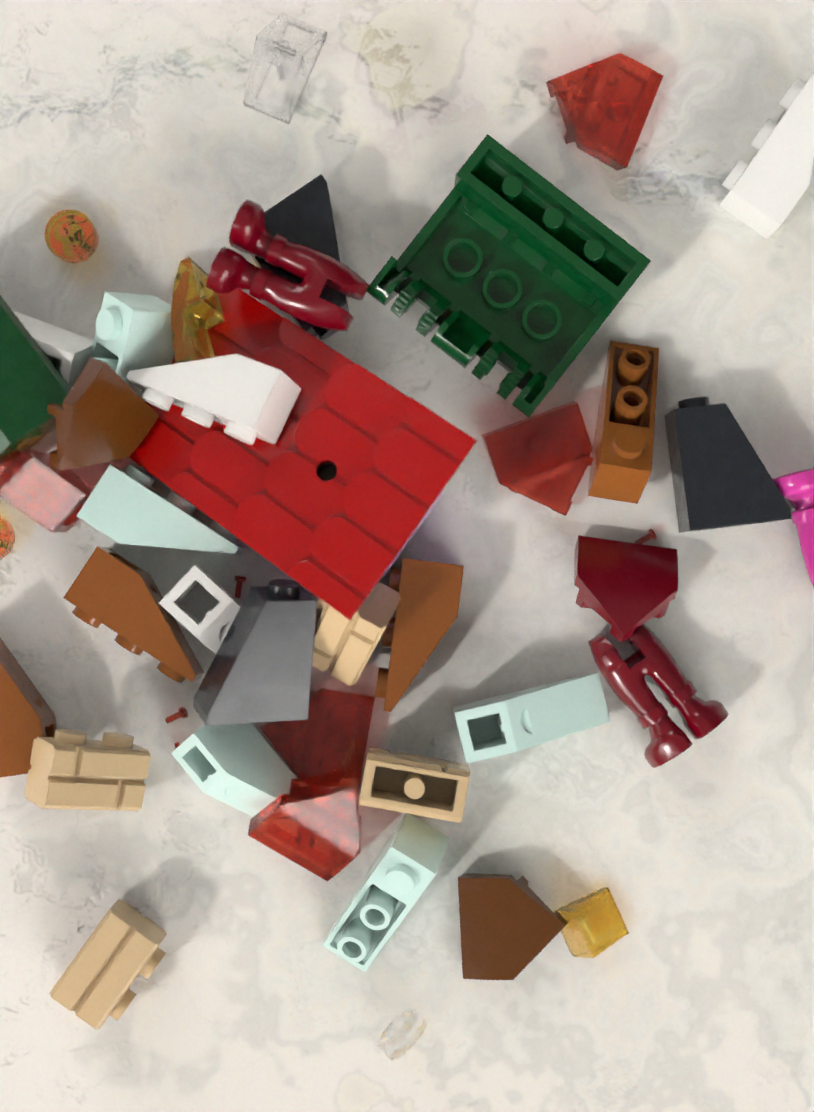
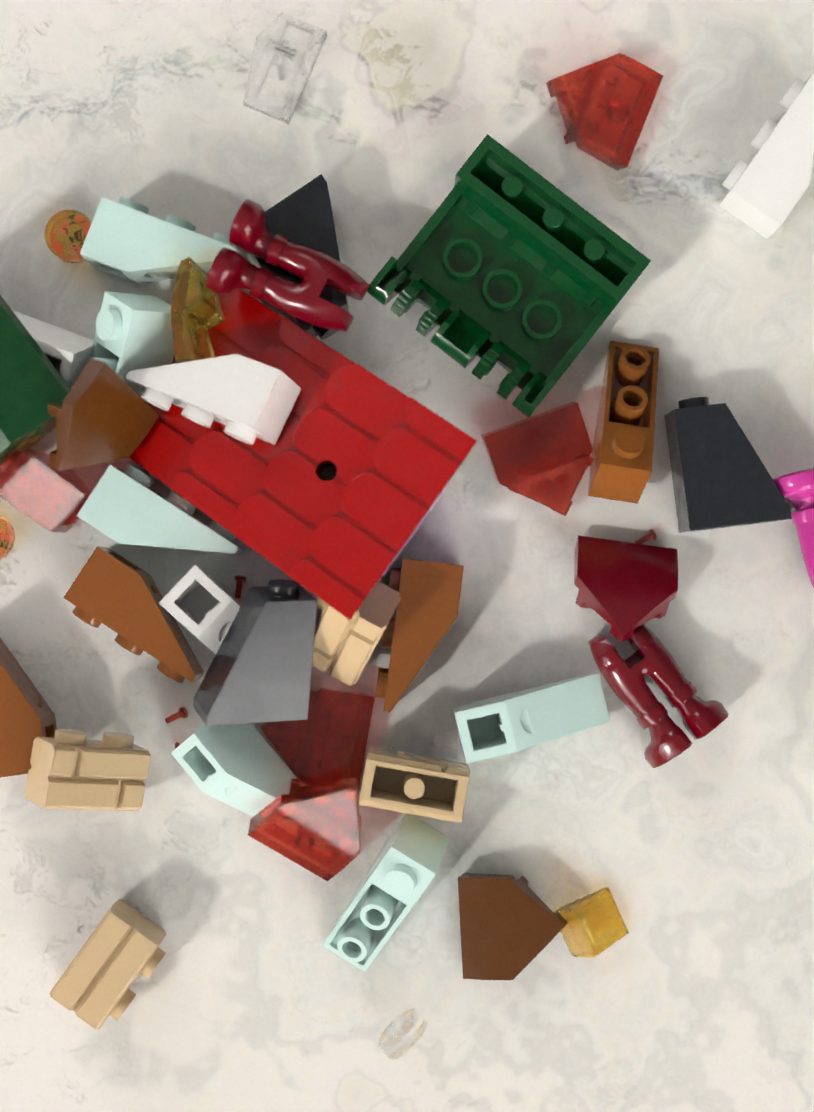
none -> light aqua slope [80,197,251,284]

